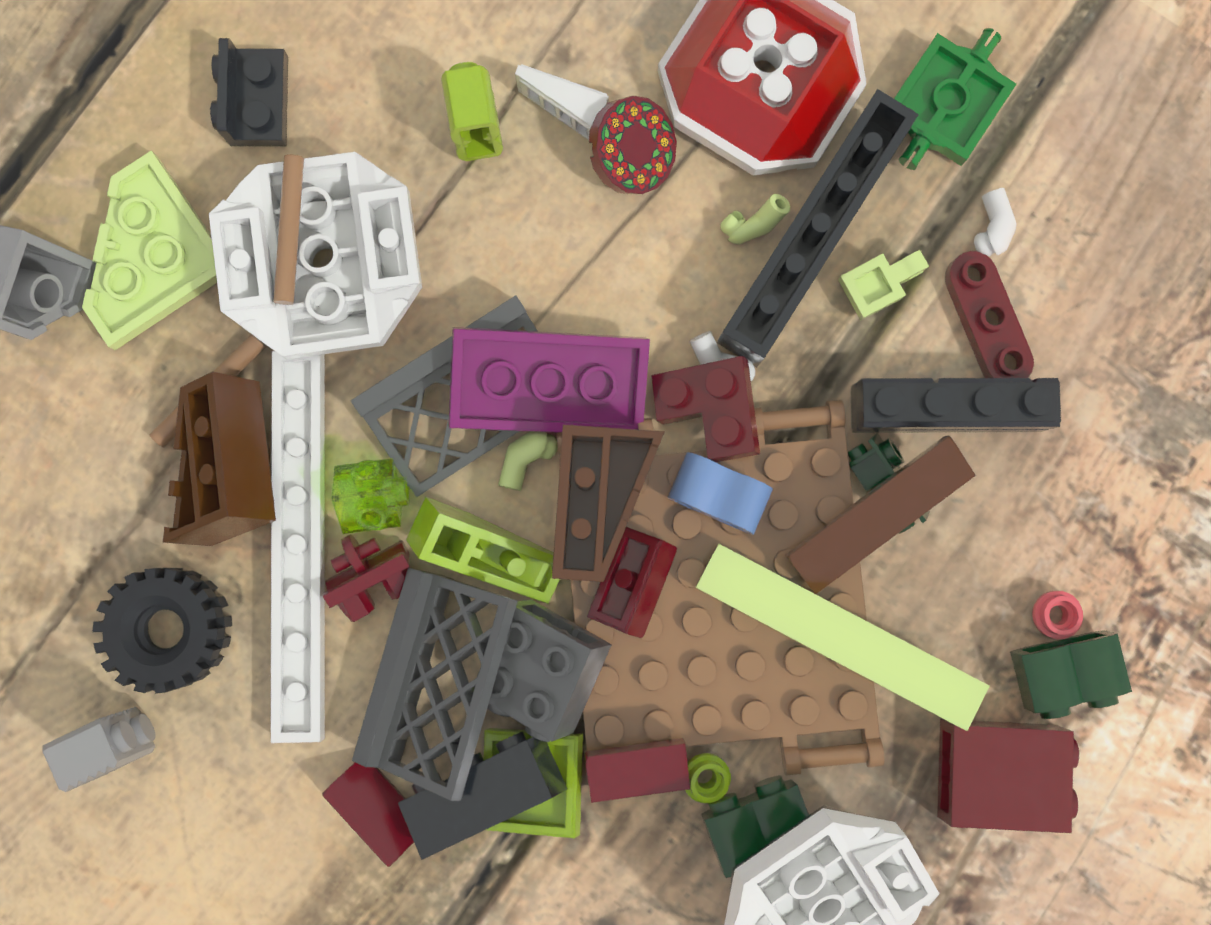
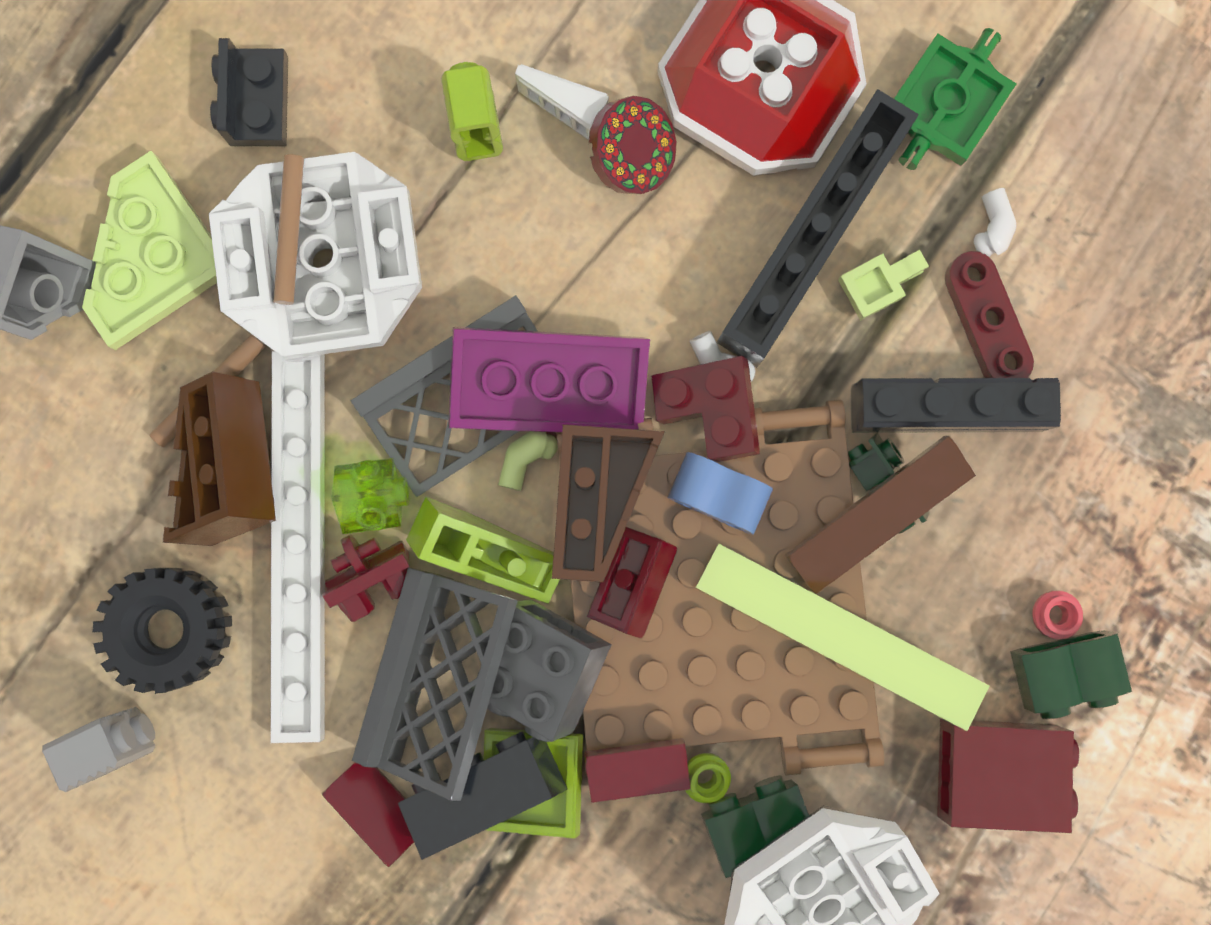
yellowish green arm [720,194,790,245] -> none

